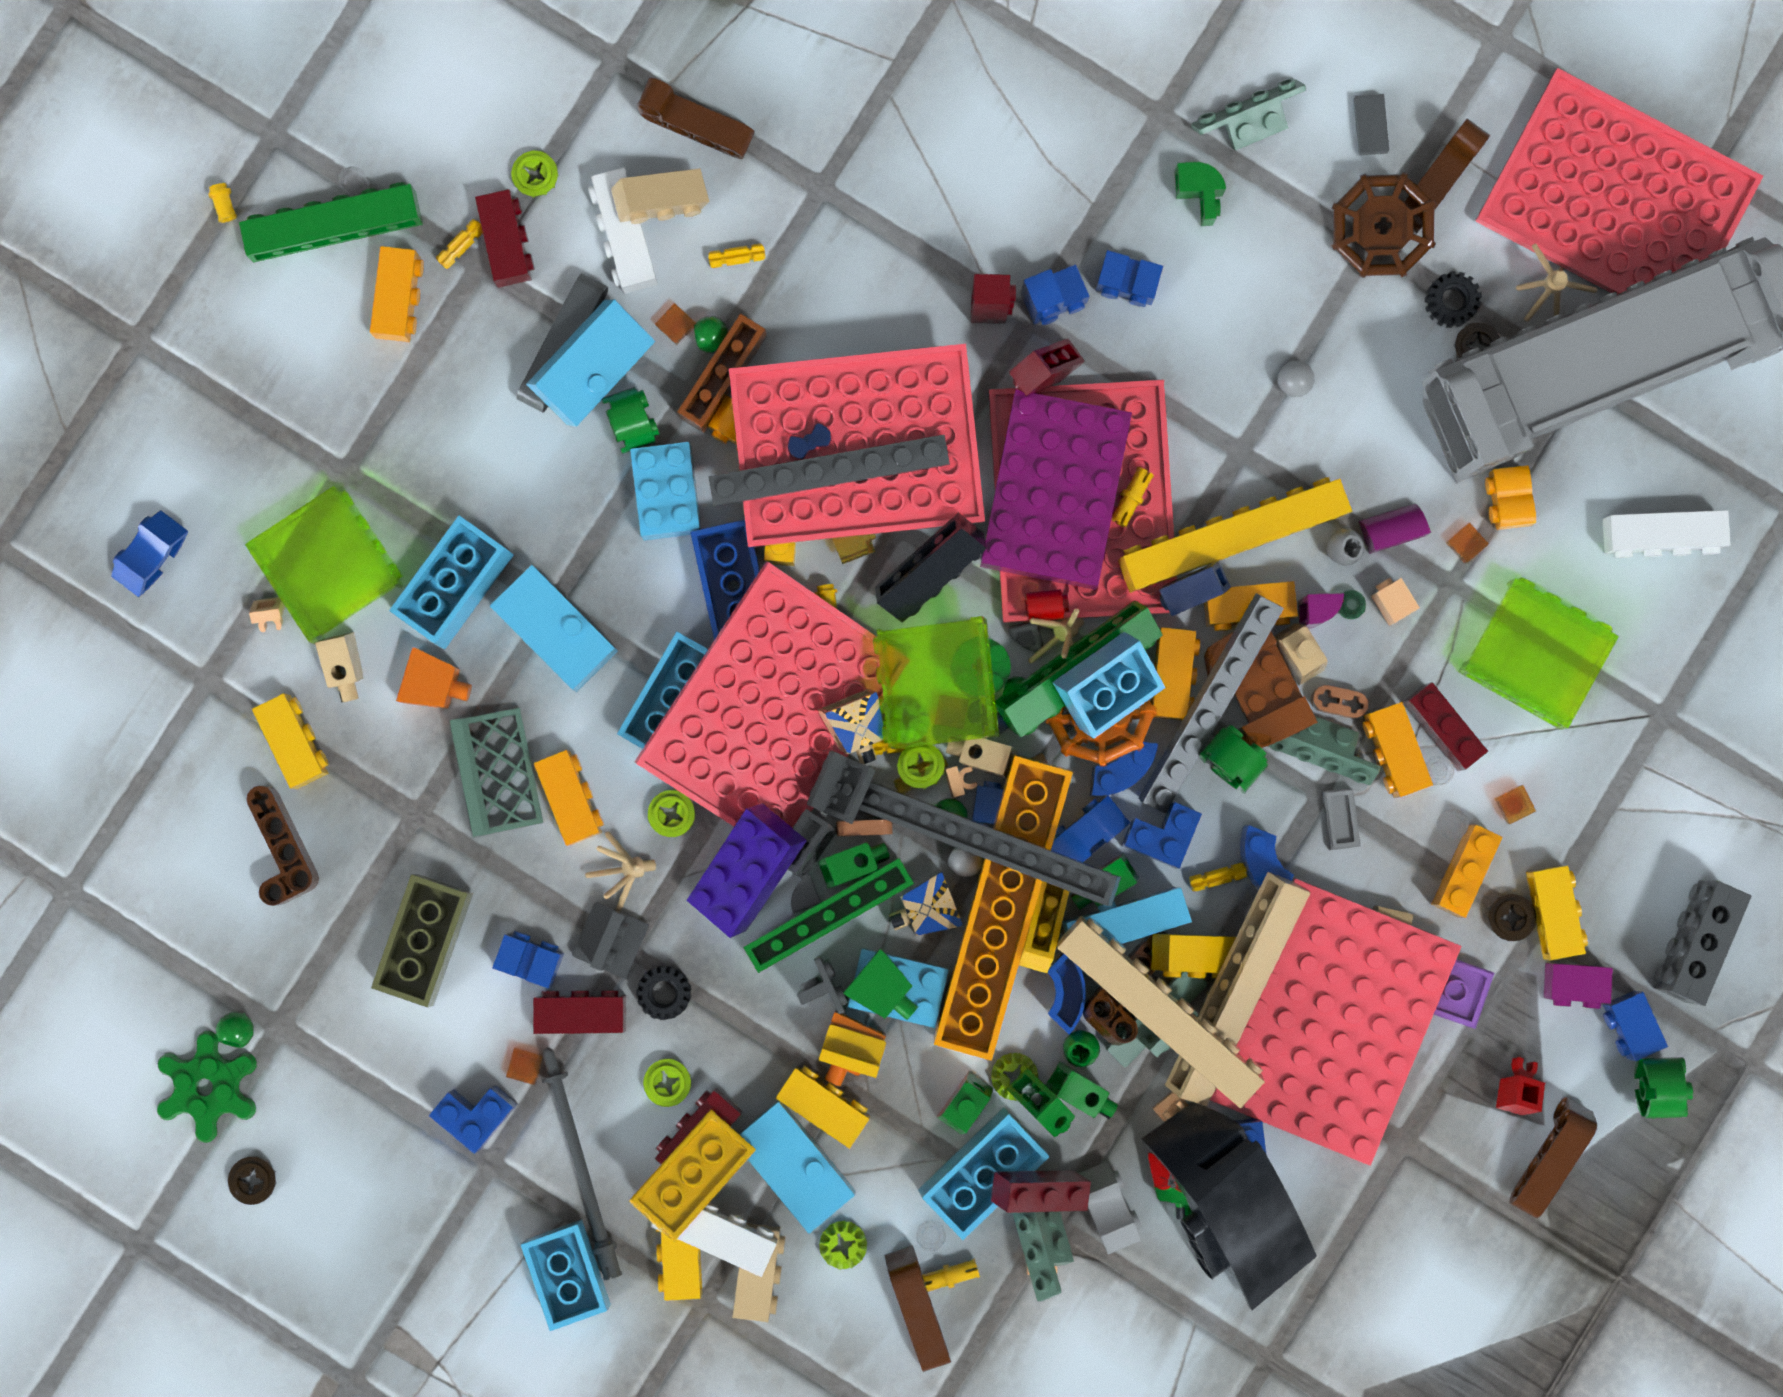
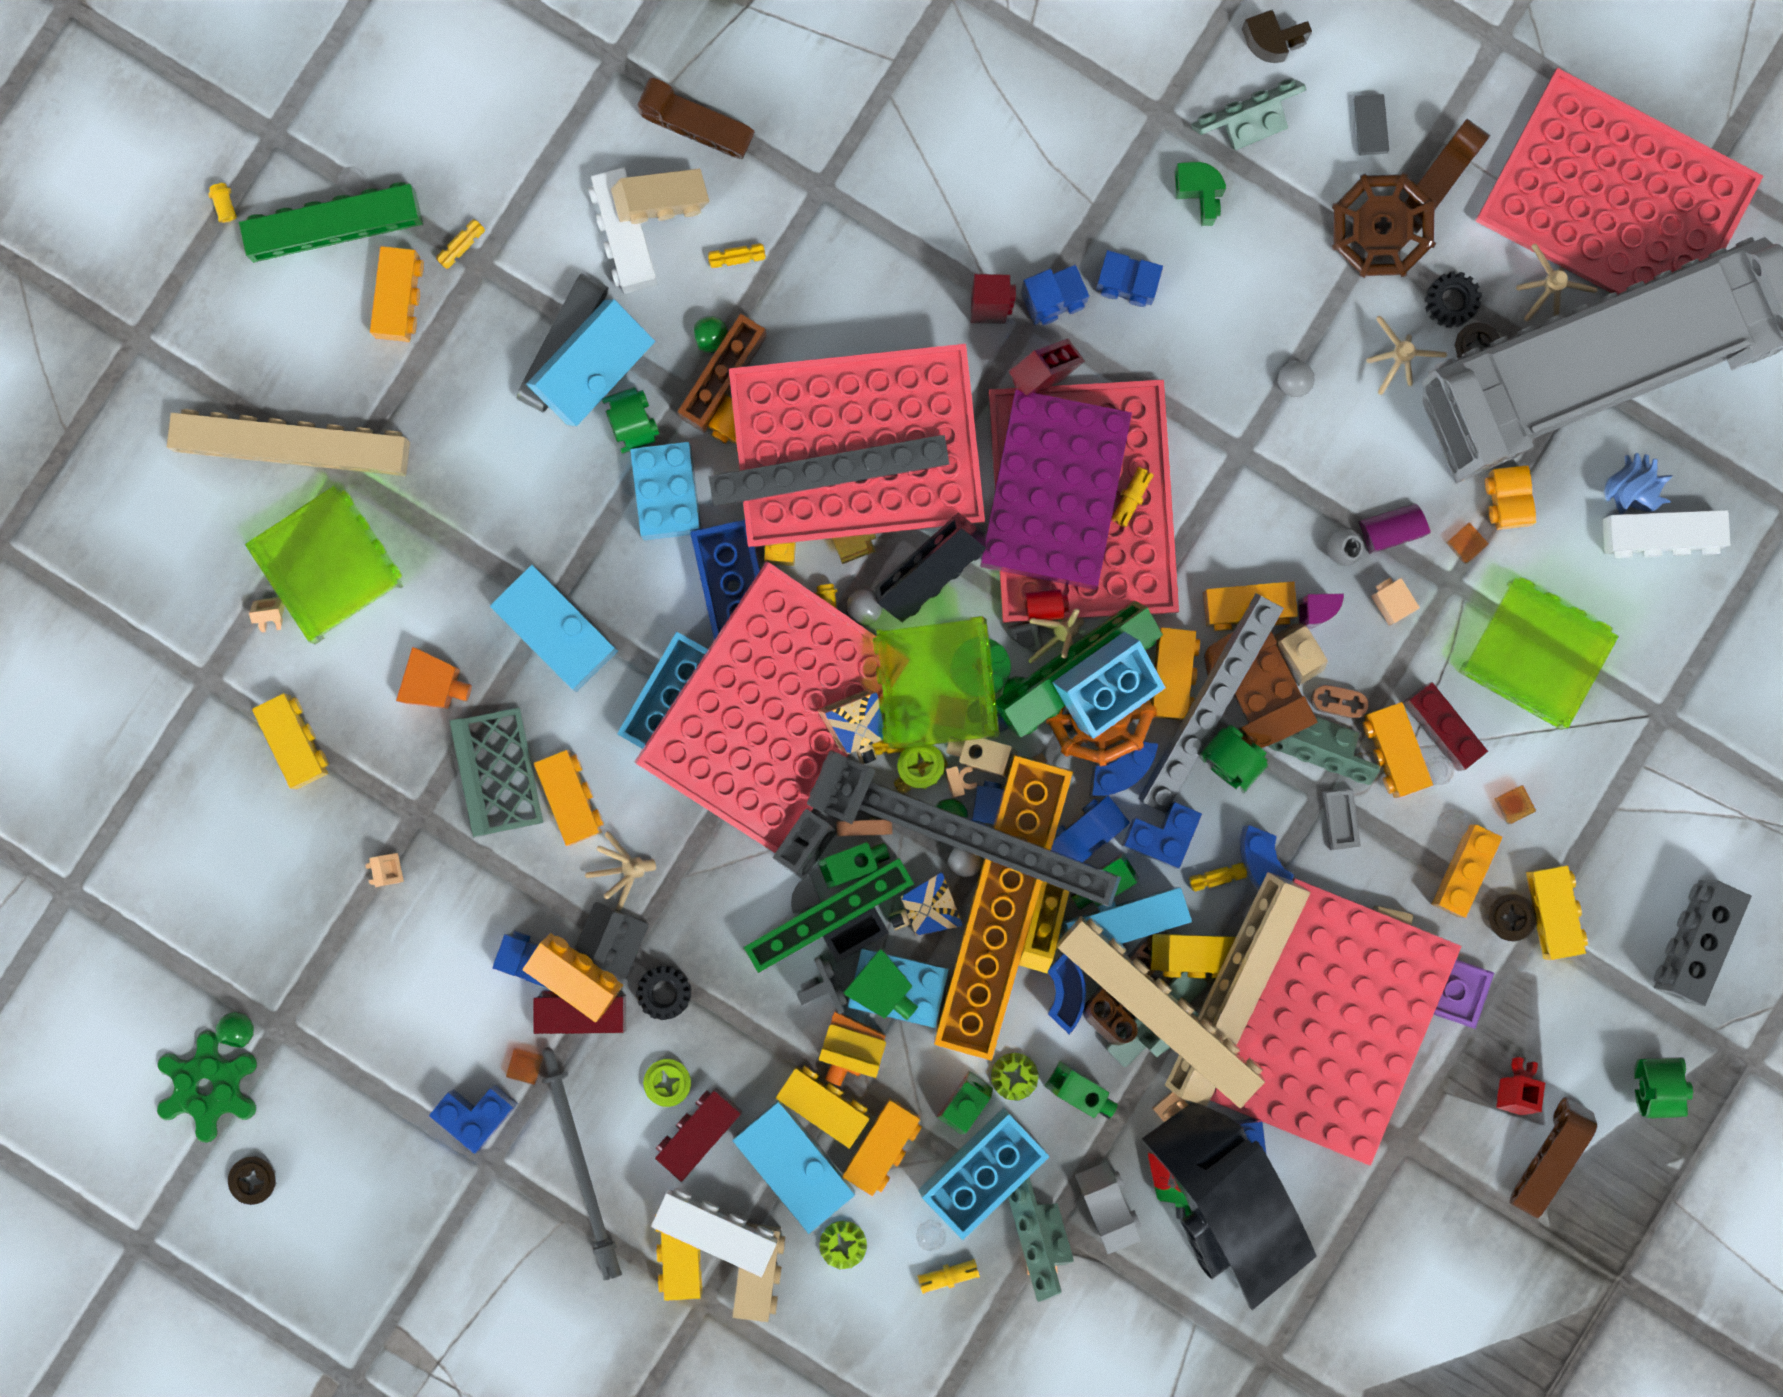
blue brick [111,510,188,597] -> none
reddish brown beam [247,786,319,906] -> none
tan torso [315,632,363,703] -> none
olive brick [371,874,473,1008] -> none
medium azure brick [389,515,514,650] -> none
dark red brick [475,189,535,288] -> none
lime gear [511,151,559,198] -> none
medium azure brick [521,1219,611,1331] -> none
yellow tile [629,1110,756,1242] -> none
lime gear [648,790,695,837] -> none
clear orange tile [655,303,696,346] -> none
dark purple brick [686,803,807,938] -> none
dark blue piece [788,423,831,460] -> none
reddish brown beam [884,1245,951,1372] -> none
dark red brick [991,1170,1091,1213] -> none
green torso [1007,1068,1075,1137] -> none
green piece [1063,1030,1100,1067] -> none
yellow brick [1118,477,1352,593] -> none
dark blue brick [1159,561,1231,616] -> none
clear green plate [1338,590,1366,620] -> none
magenta brick [1544,963,1613,1009] -> none
blue brick [1603,990,1668,1061] -> none
none -> tan brick [167,409,410,476]
none -> light nougat tile [365,853,404,887]
none -> light orange brick [523,933,623,1022]
none -> black brick [822,907,889,963]
none -> light orange brick [842,1098,922,1196]
none -> light grey piece [846,589,883,626]
none -> dark brown brick [1242,9,1312,63]
none -> tan plant [1367,316,1447,395]
none -> medium blue hair [1604,453,1672,515]

